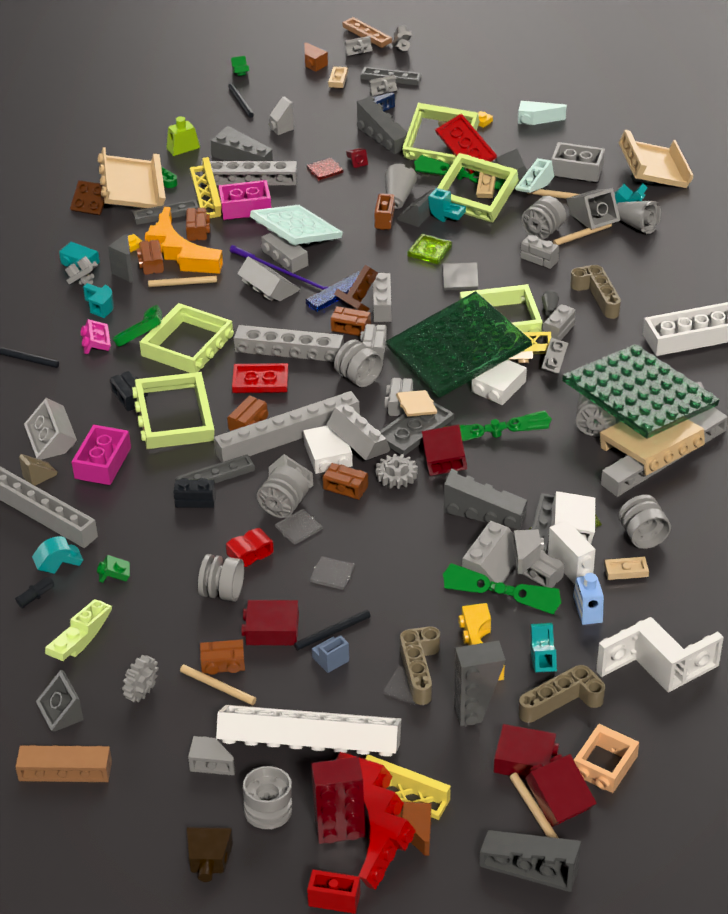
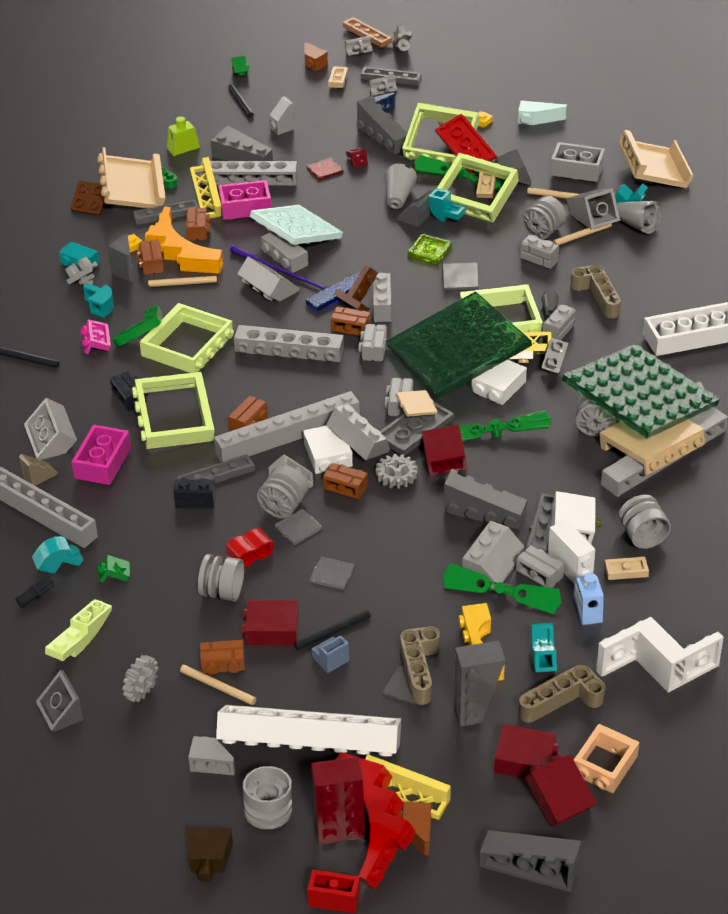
medium nougat brick [16,745,112,782] -> none
red plate [232,363,289,393] -> none
light grey wheel [334,339,383,387] -> none
dark orange brick [374,193,395,230] -> none
tan bar [510,773,559,838] -> none
light grey slope [513,529,544,574] -> none
light aqua slope [515,158,554,193] -> none

